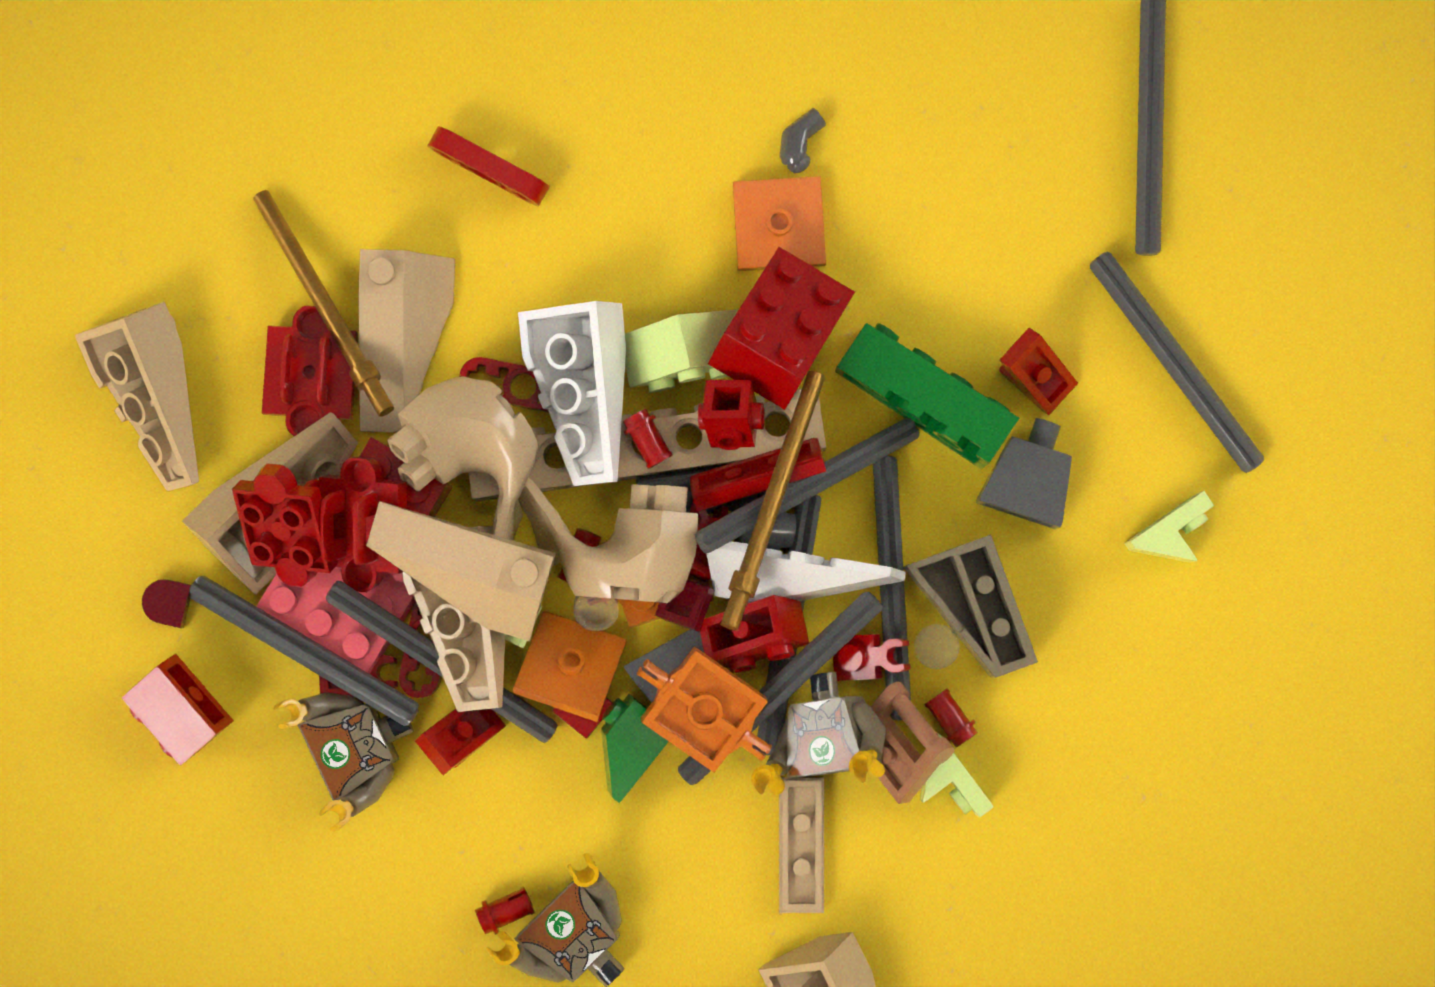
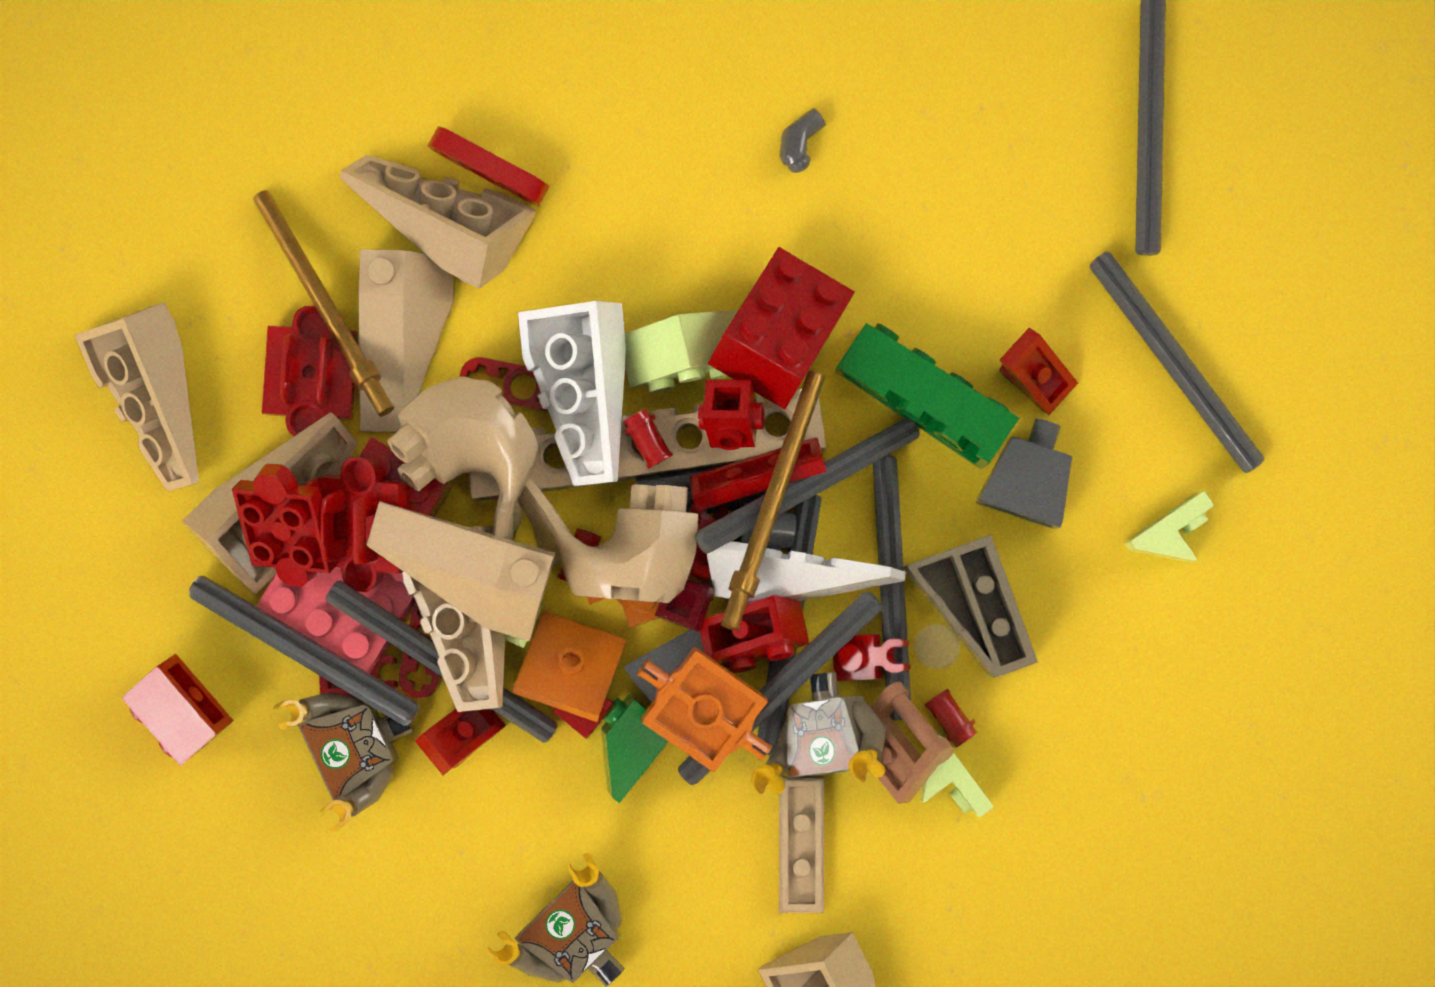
dark red tile [142,579,191,628] -> none
red pin [475,887,535,935] -> none
clear tile [574,596,619,631] -> none
orange plate [733,176,826,271] -> none
none -> tan wedge [340,155,536,288]

